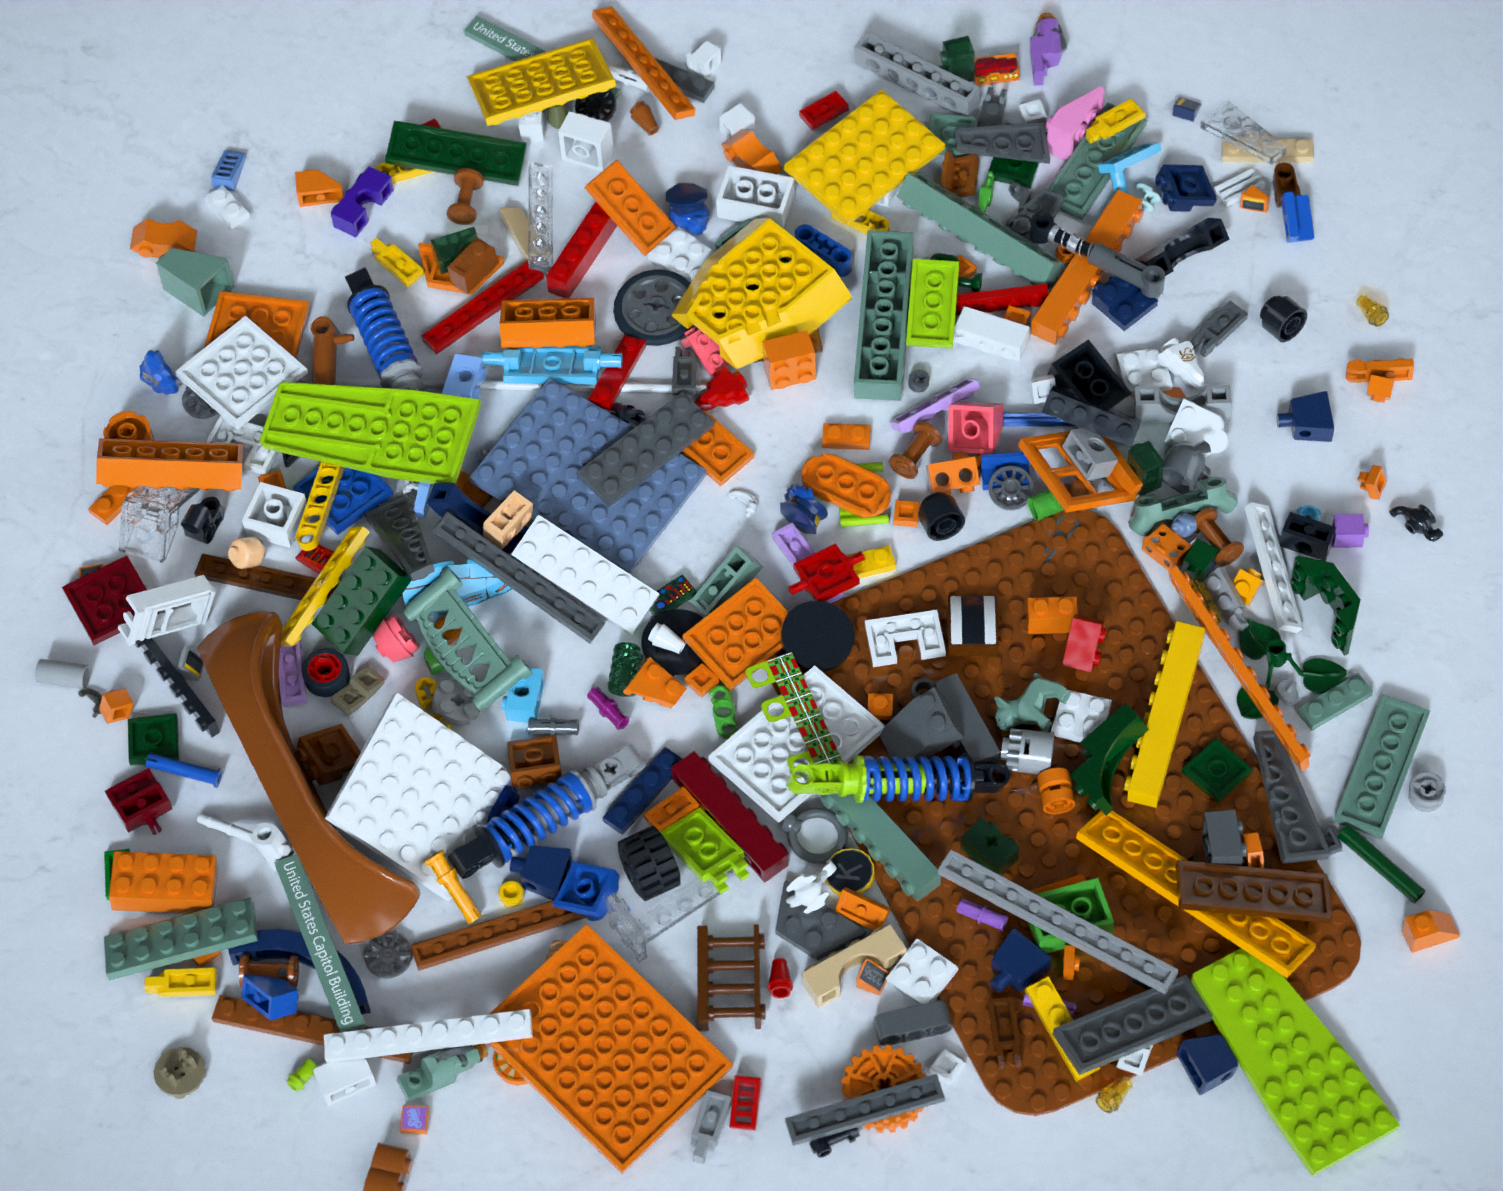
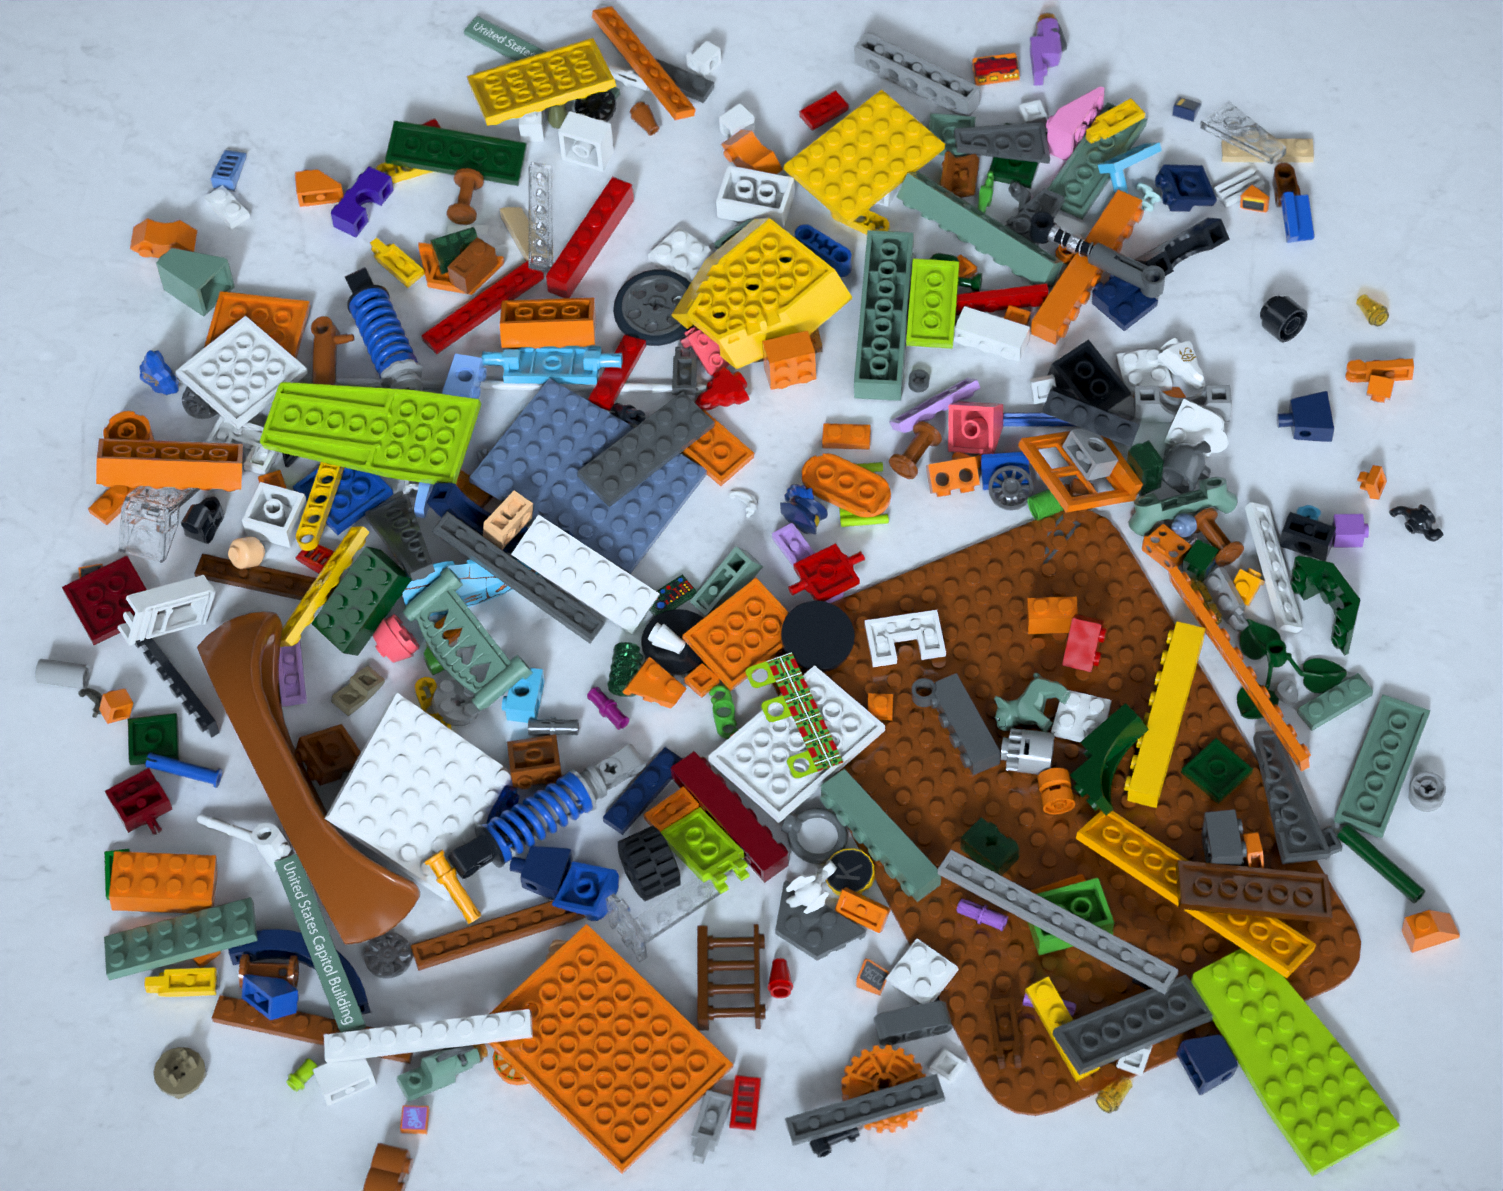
slope [178,646,204,681] -> none
wheel [302,648,350,698] -> none
yellow tile [498,881,524,907] -> none
orange tile [584,159,677,256] -> none
dark blue piece [665,183,710,235] -> none
piece [786,755,1011,803] -> none
tan arch [802,925,906,1008] -> none
yellow plate [847,545,896,579] -> none
dark grey slope [880,687,964,759] -> none
orange plate [893,500,920,527] -> none
black piece [918,492,965,541] -> none
clear green brick [939,36,975,82] -> none
slope [948,595,998,656] -> none
dark grey hinge [977,87,1007,127] -> none
dark blue torso [989,928,1051,993] -> none
orange plate [1063,945,1080,980] -> none
dark grey hinge [1190,301,1248,357] -> none

